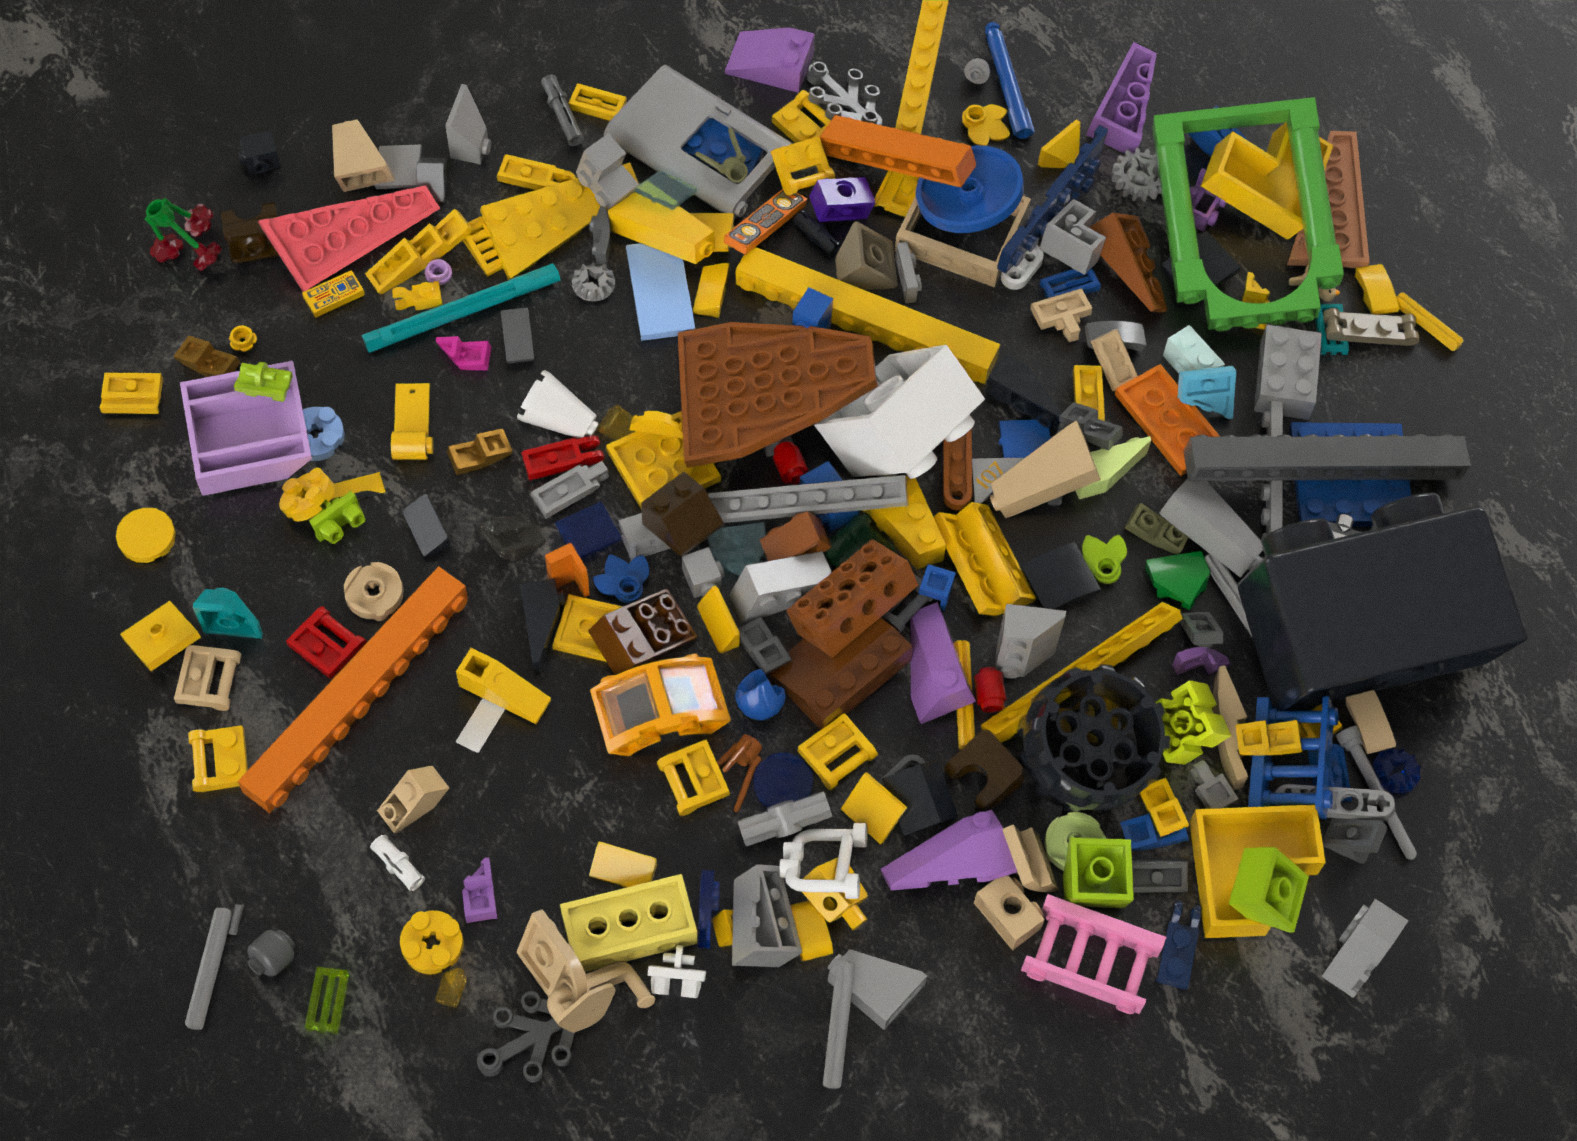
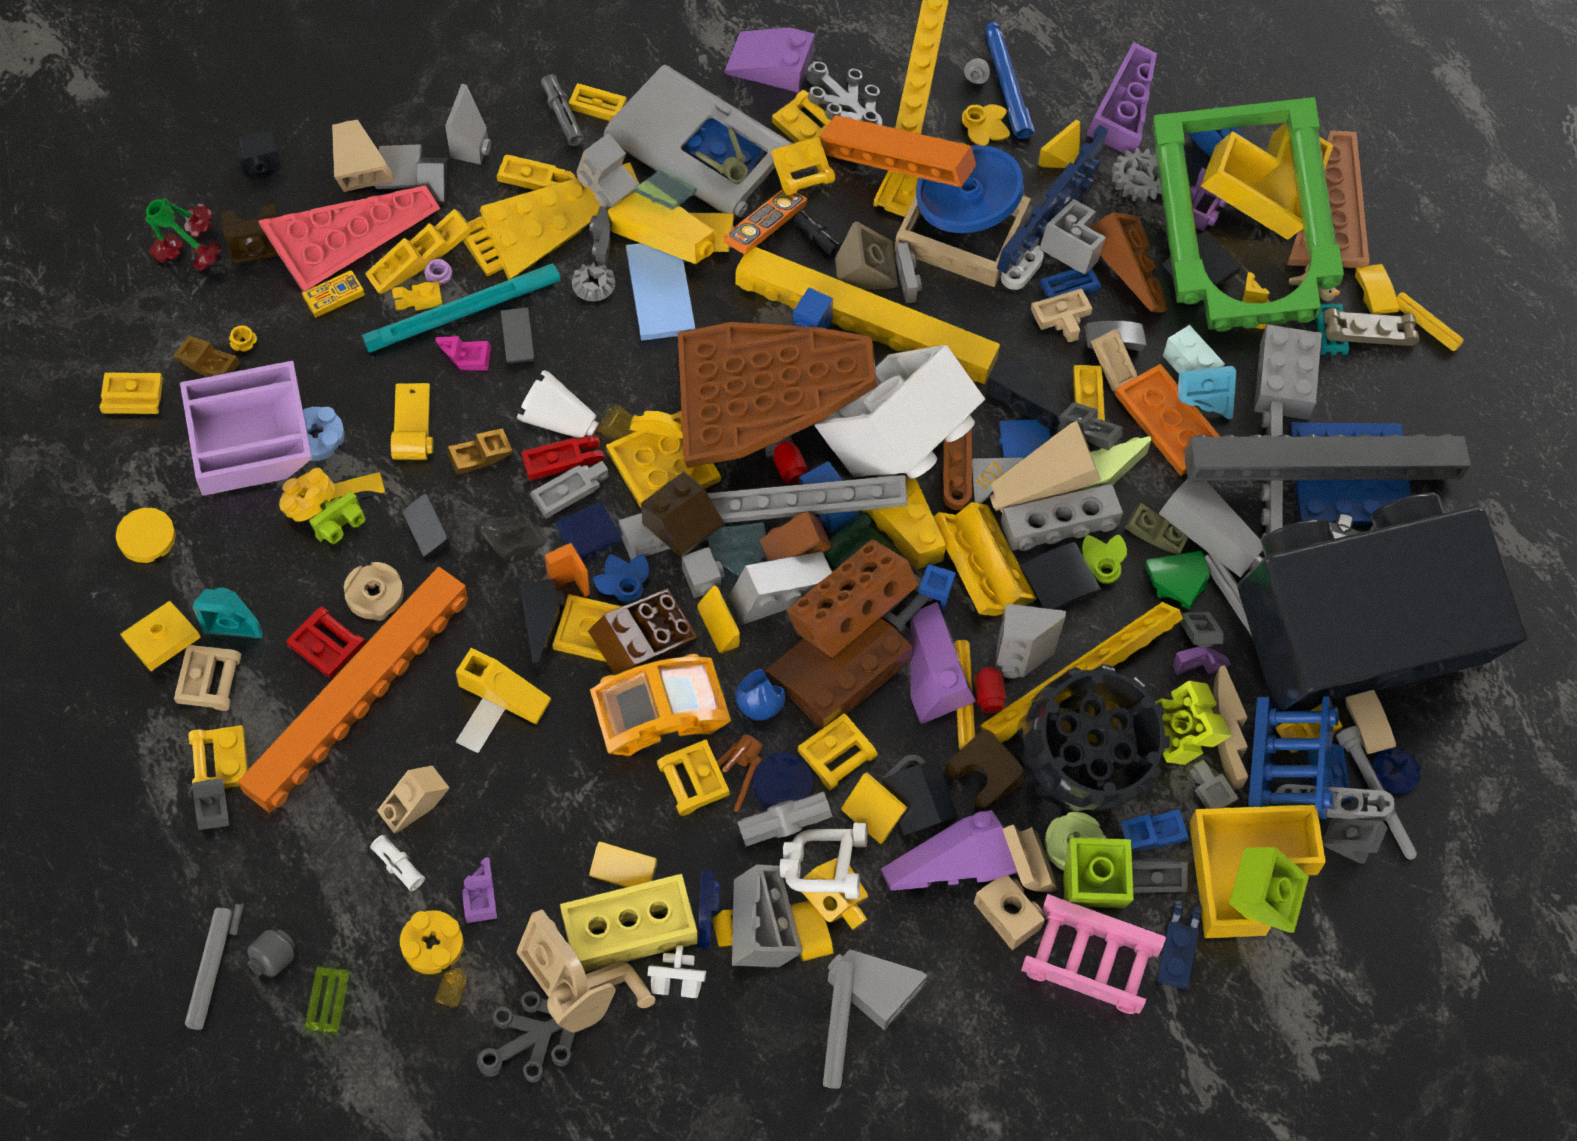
lime hips [234,362,293,402] -> none
yellow slope [692,263,730,318] -> none
dark grey slope [738,617,791,675] -> none
dark purple brick [809,177,876,222] -> none
yellow slope [1139,778,1189,837] -> none
yellow slope [1235,720,1302,756] -> none
light grey wedge [1322,899,1408,998] -> none
none -> dark grey bracket [192,778,229,830]
none -> light grey brick [1001,484,1123,551]

